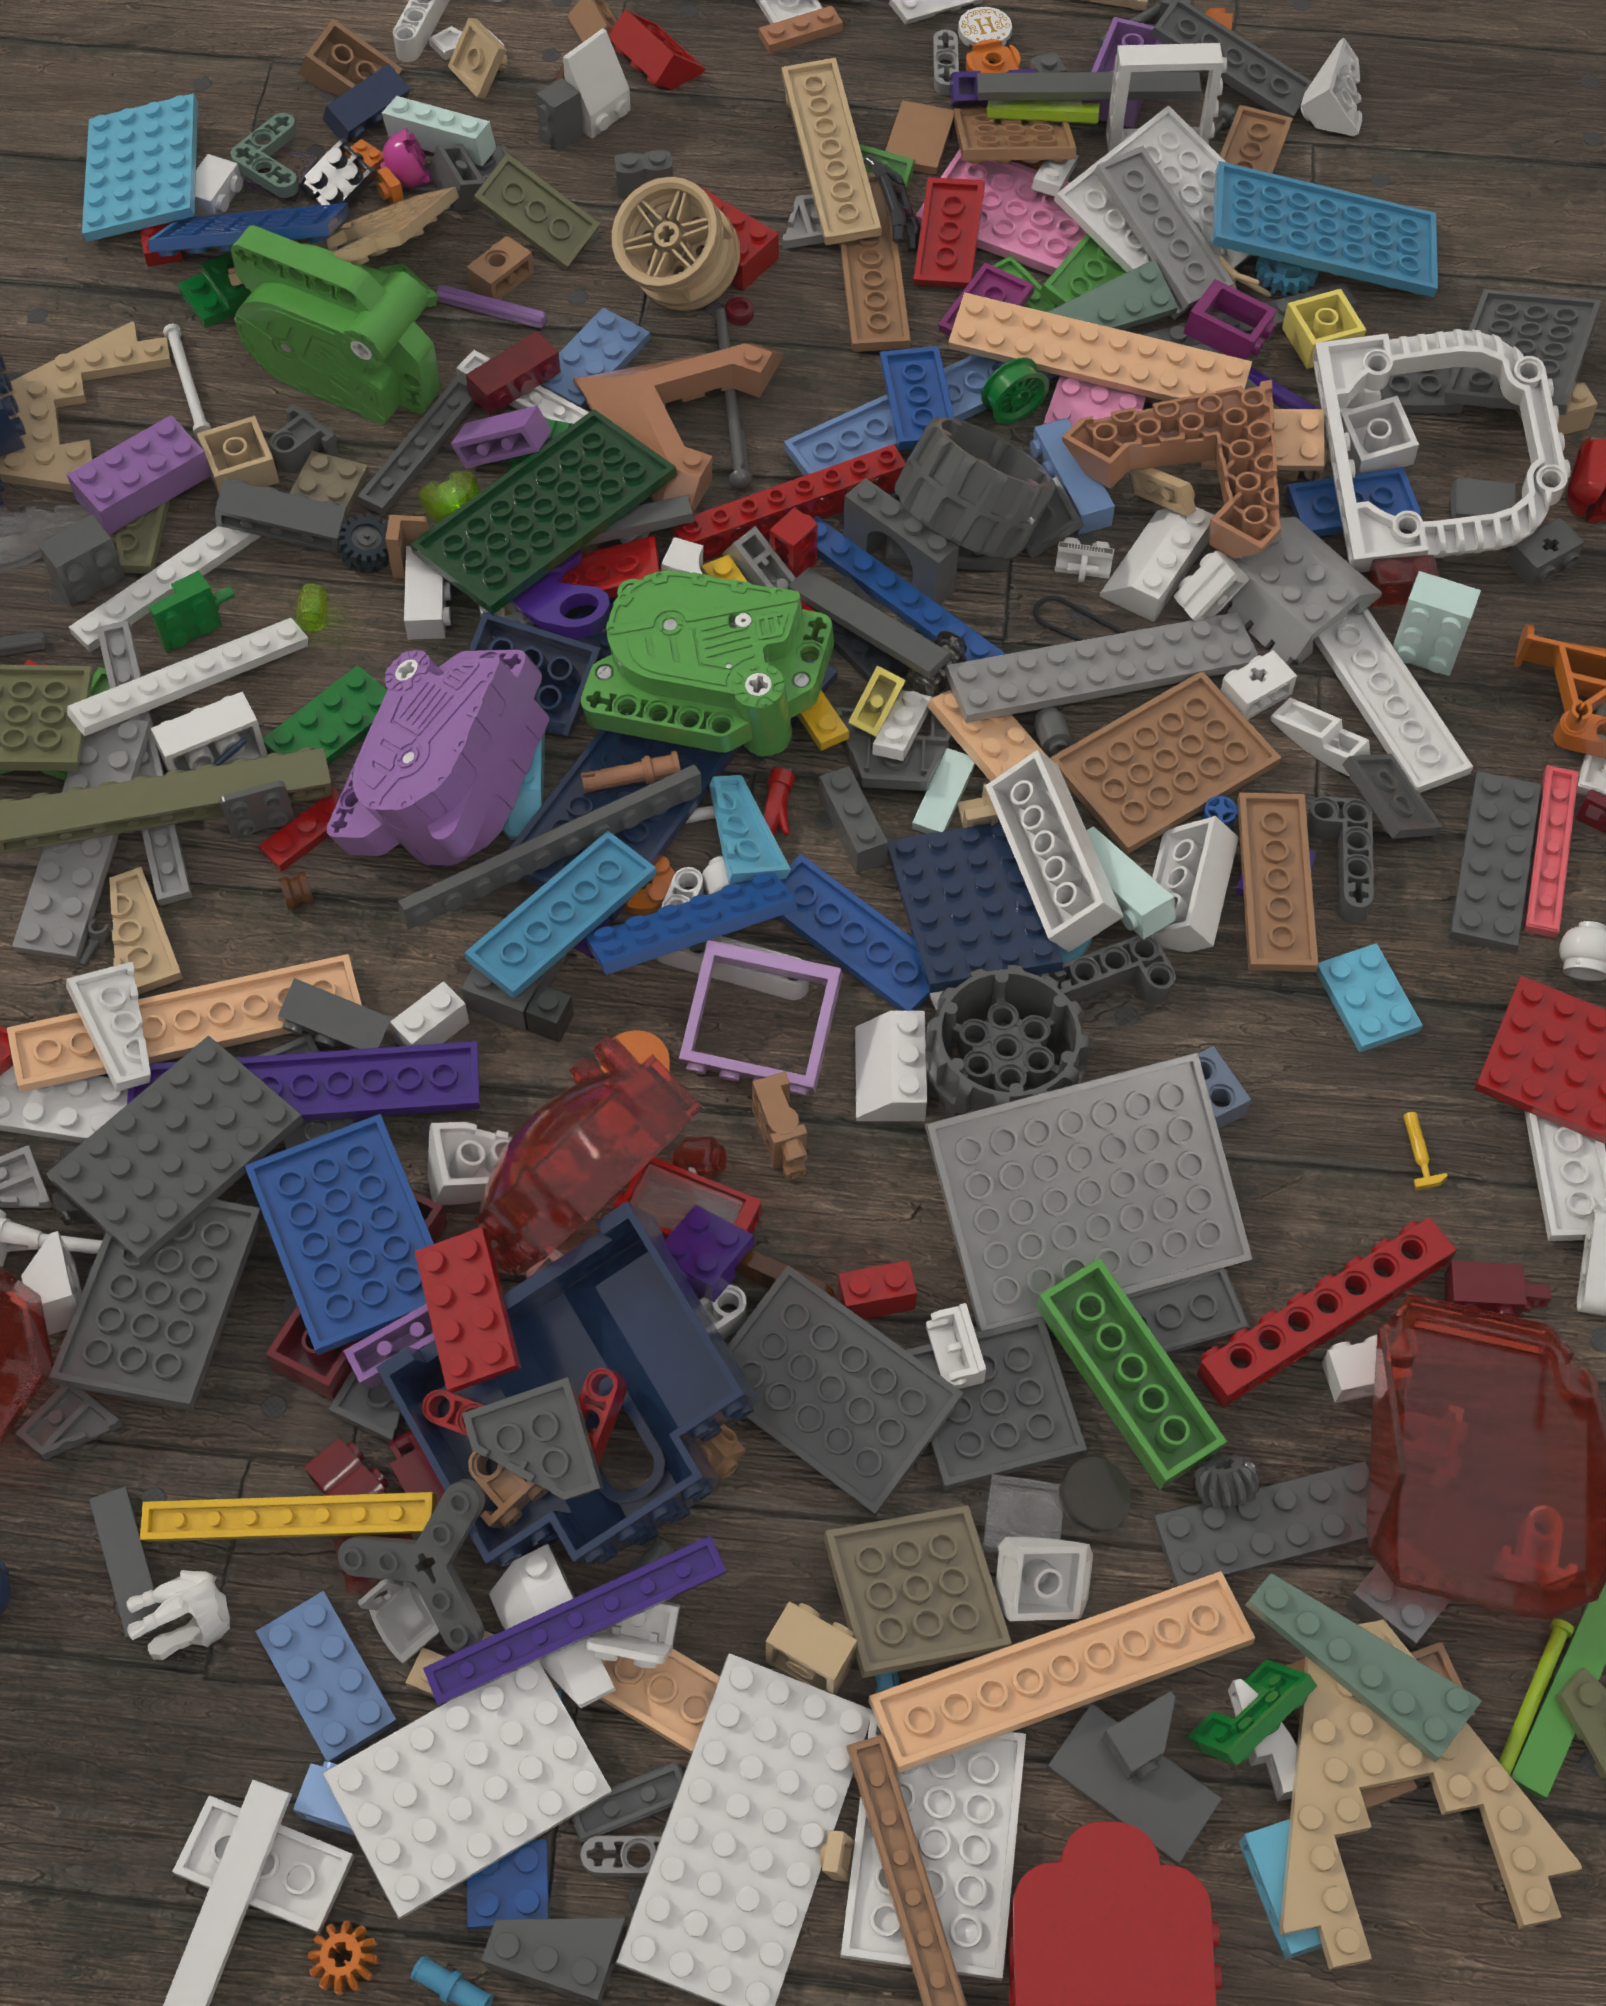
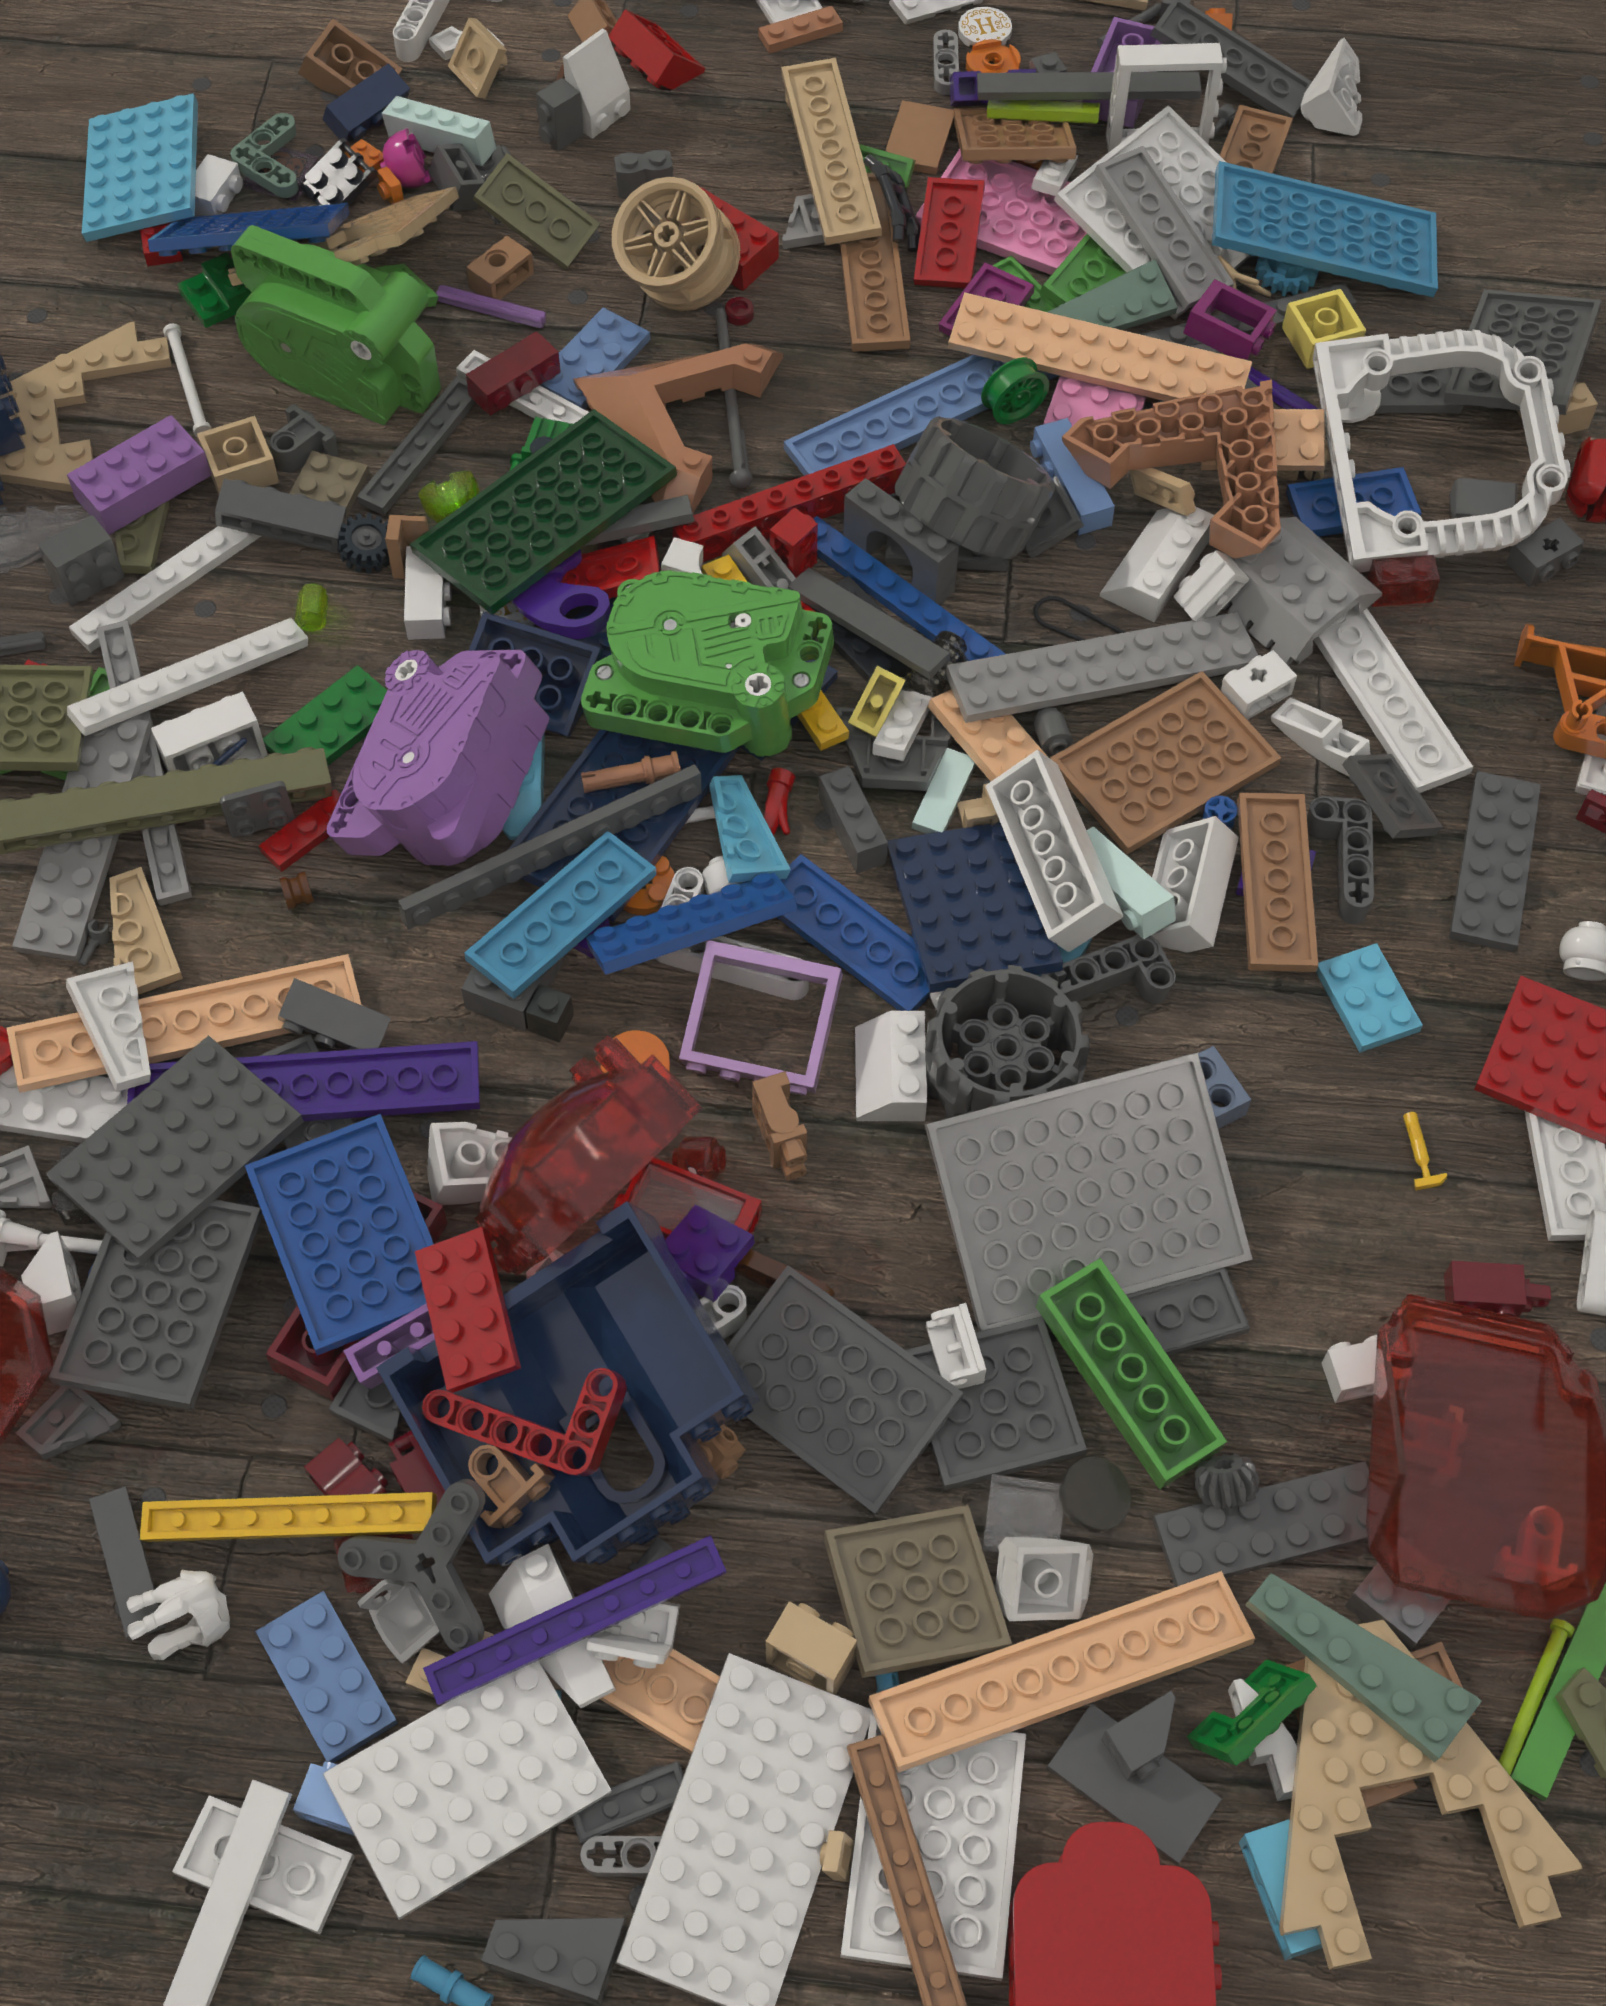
green plate [148,570,236,653] -> none
orange gear [308,1921,379,1995] -> none
white brick [390,981,469,1046] -> none
medium lavender brick [451,405,552,469] -> none
dark grey plate [462,1377,604,1501] -> none
blue plate [467,1839,549,1930] -> none
red brick [838,1260,917,1320] -> none
blue plate [880,346,954,450] -> none
white hips [1055,537,1114,583] -> none
red brick [1197,1217,1456,1409] -> none
white brick [1340,396,1419,474] -> none
light aqua brick [1393,571,1481,676] -> none
coral tile [1523,765,1579,938] -> none

